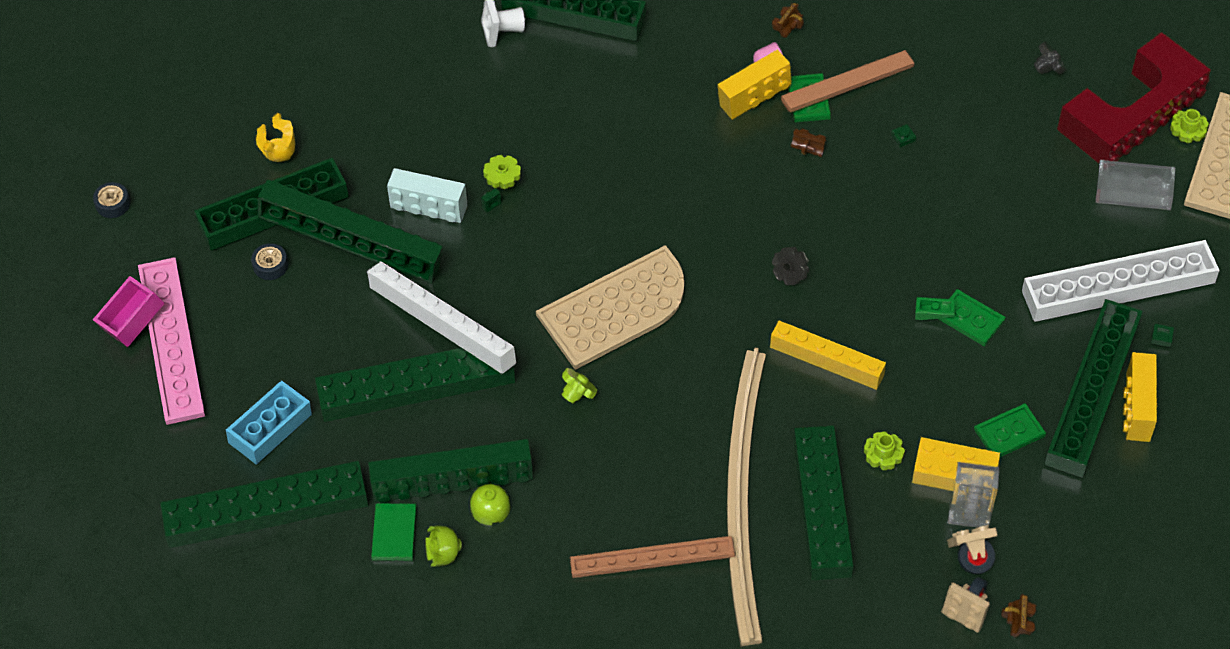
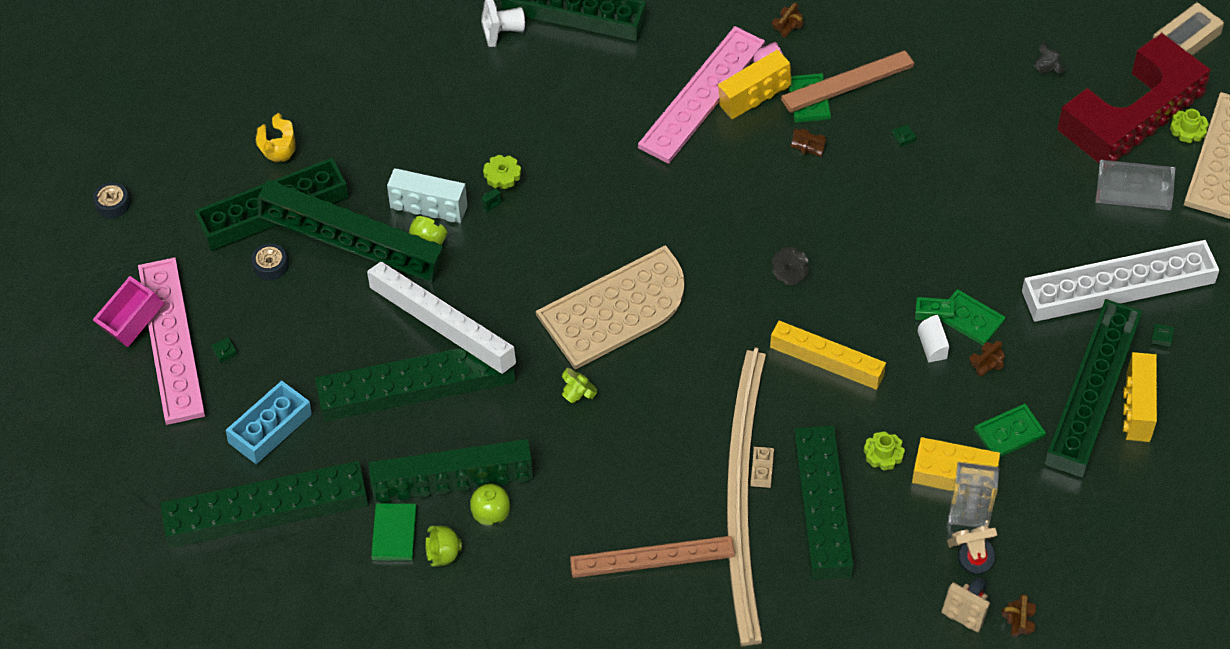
none -> dark green plate [211,337,237,363]
none -> lime cylinder [409,216,448,245]
none -> bright pink plate [638,27,765,164]
none -> tan slope [751,447,774,488]
none -> white brick [918,315,949,362]
none -> reddish brown hips [969,340,1005,377]
none -> tan piece [1153,3,1224,55]

